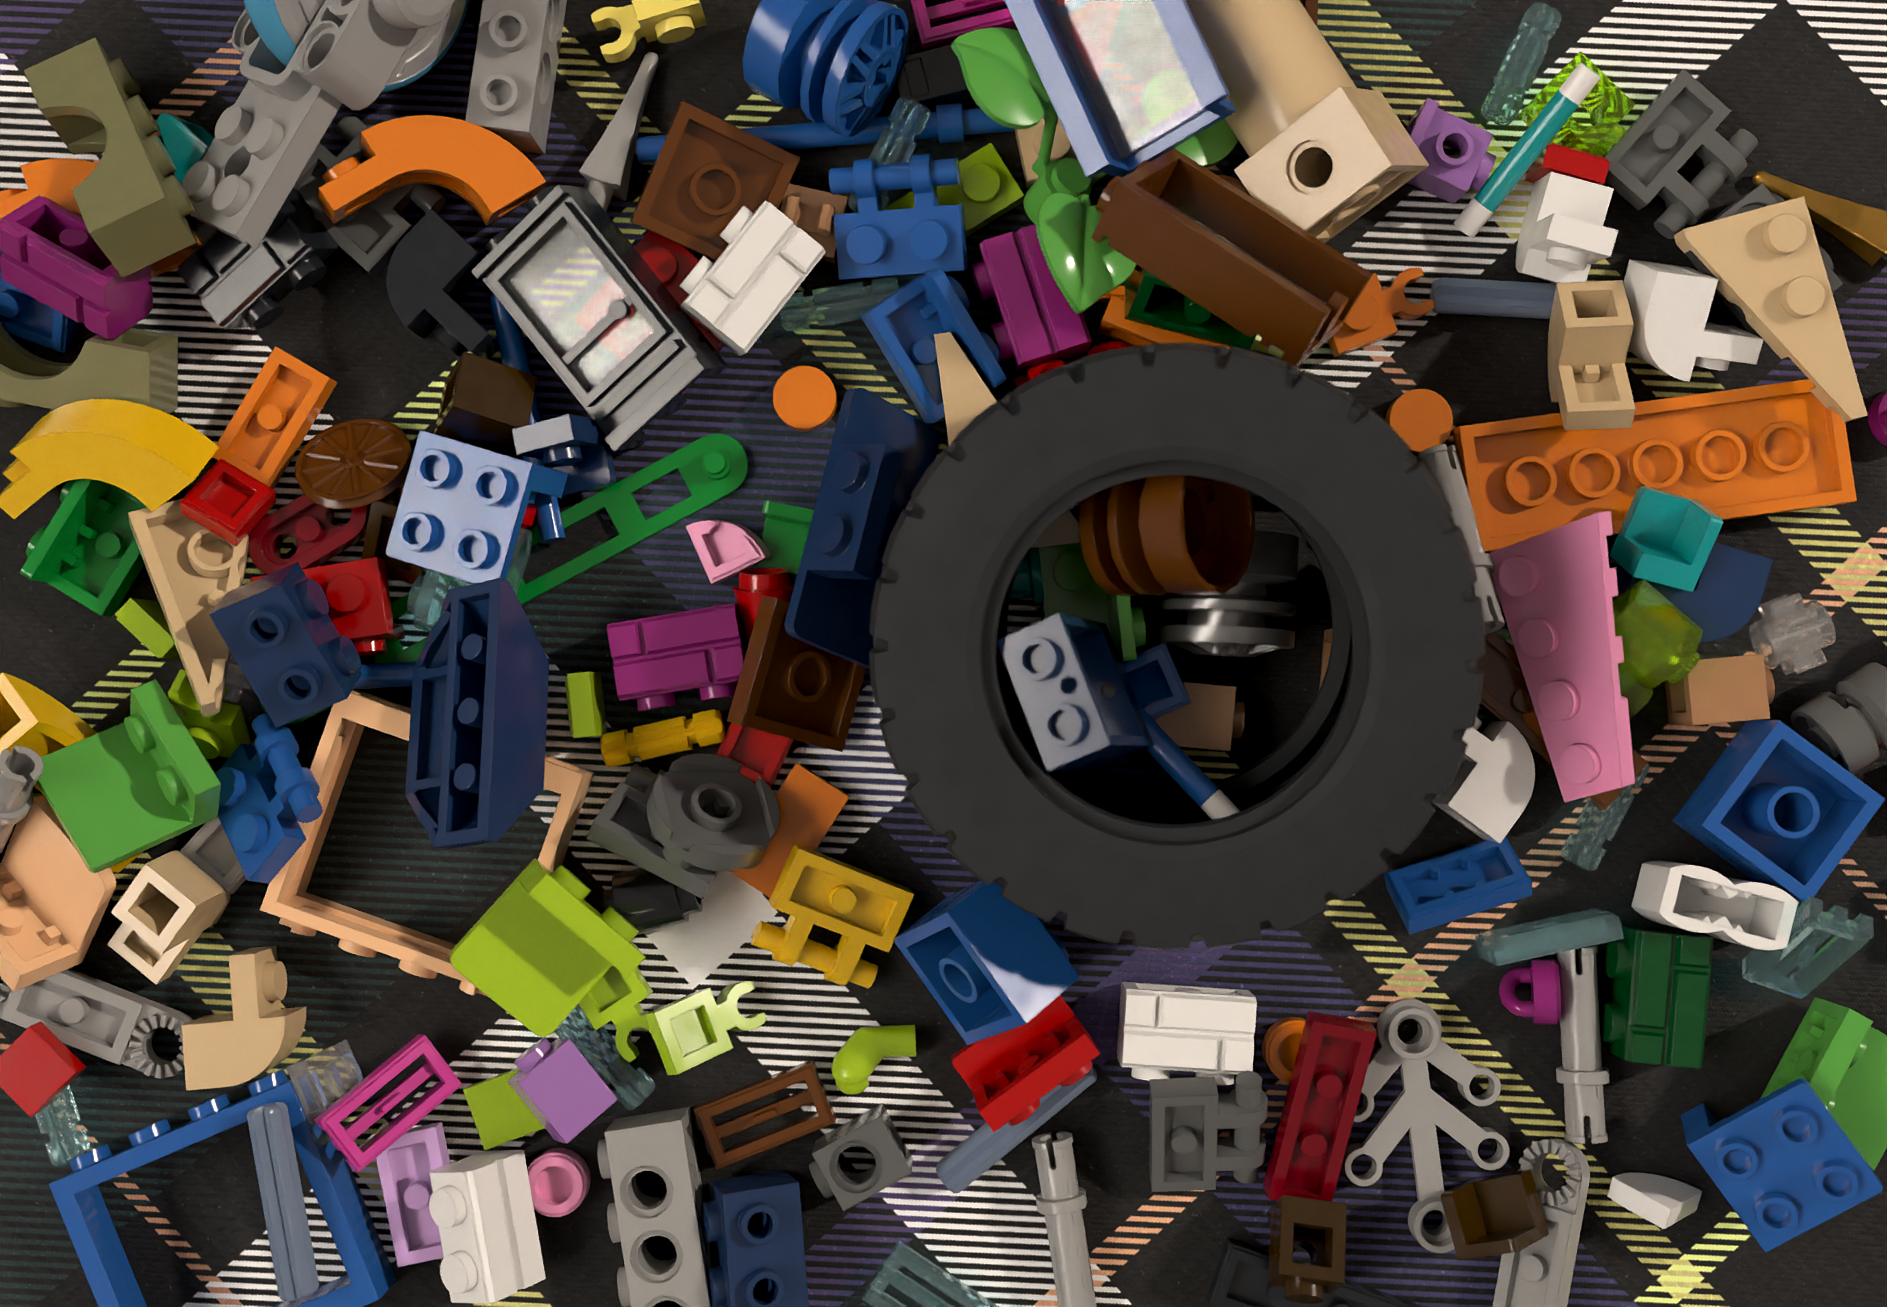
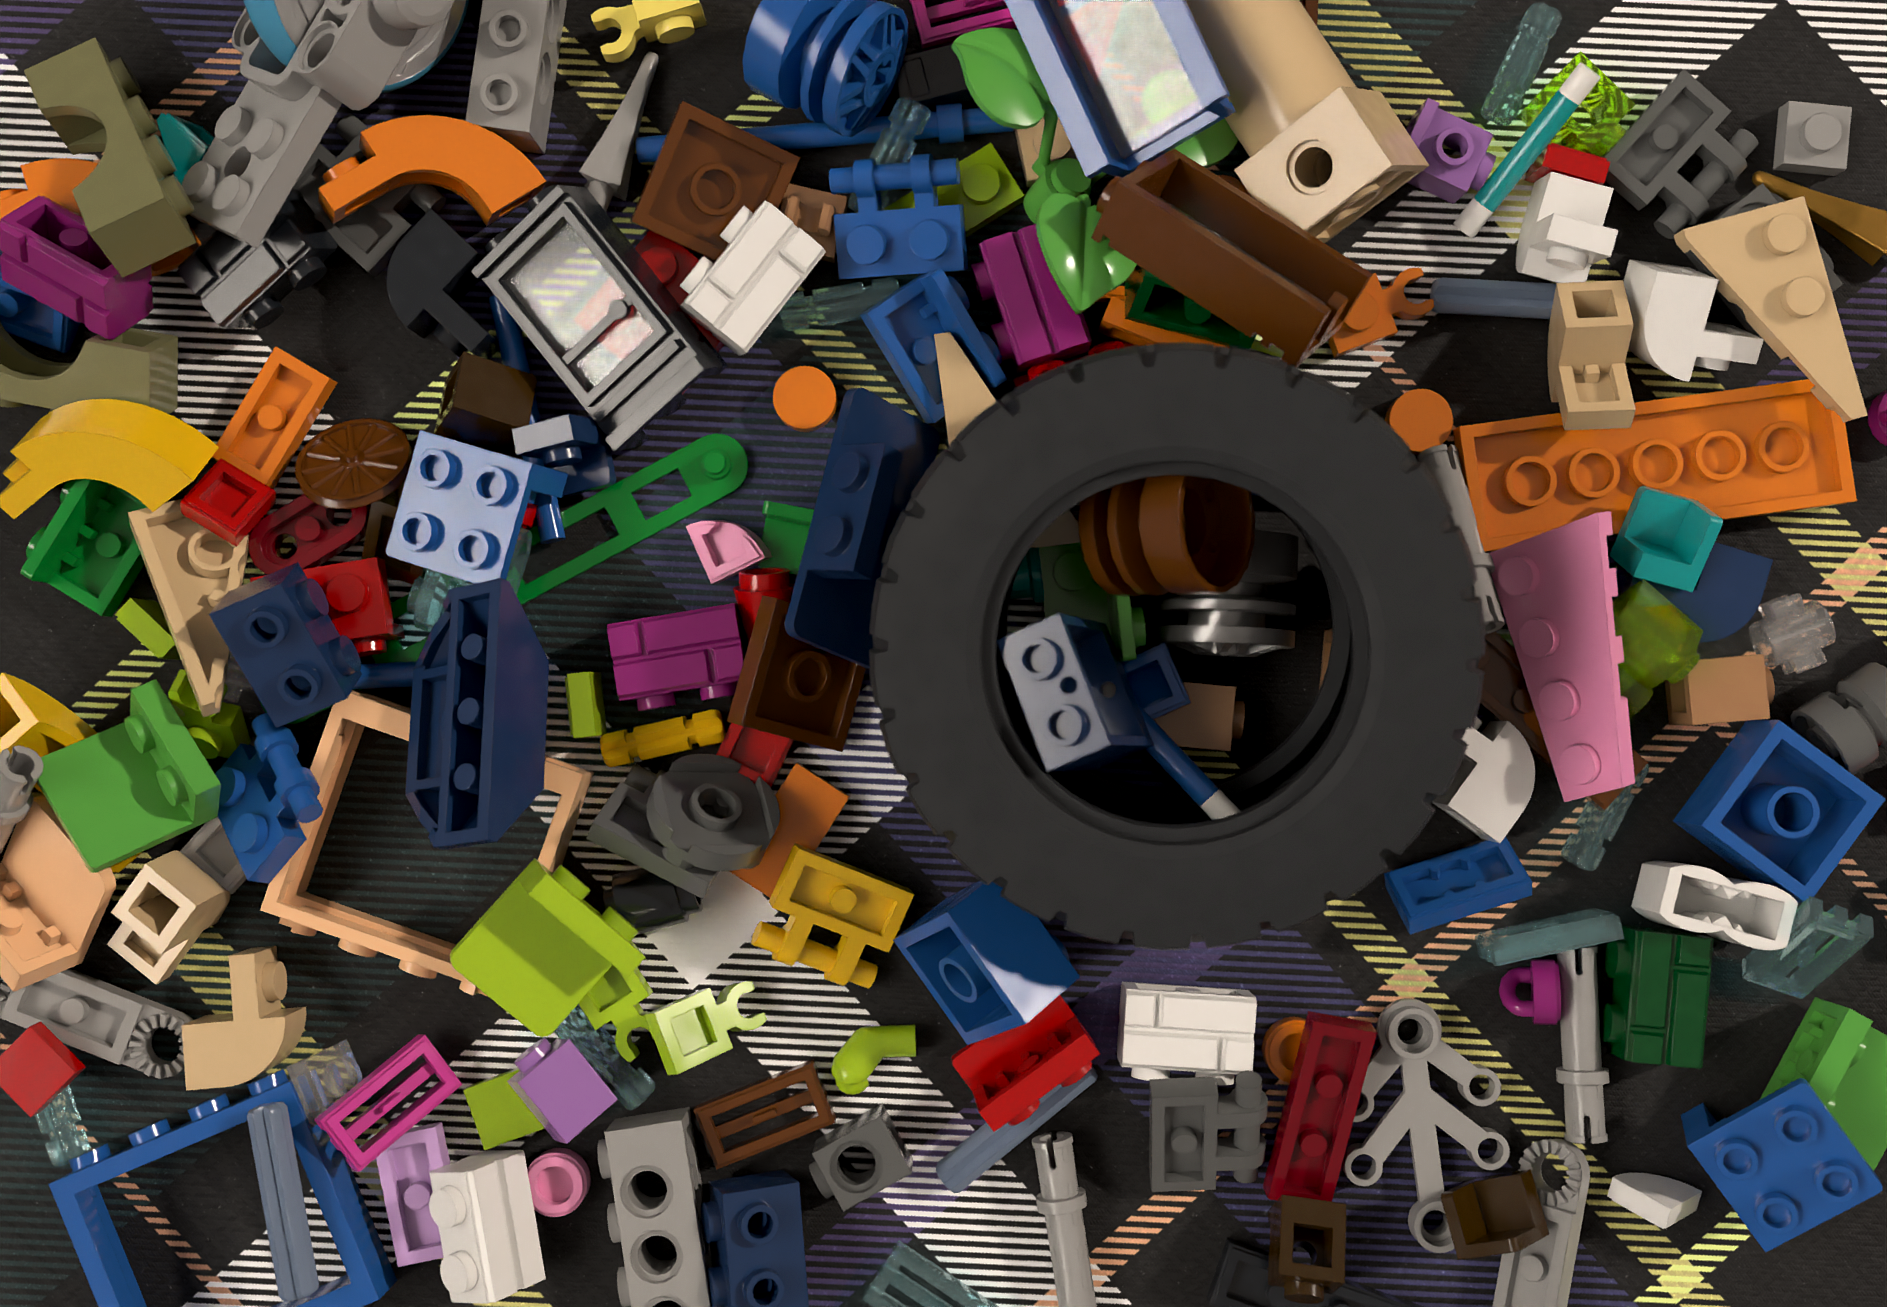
none -> light grey plate [1773,101,1852,176]

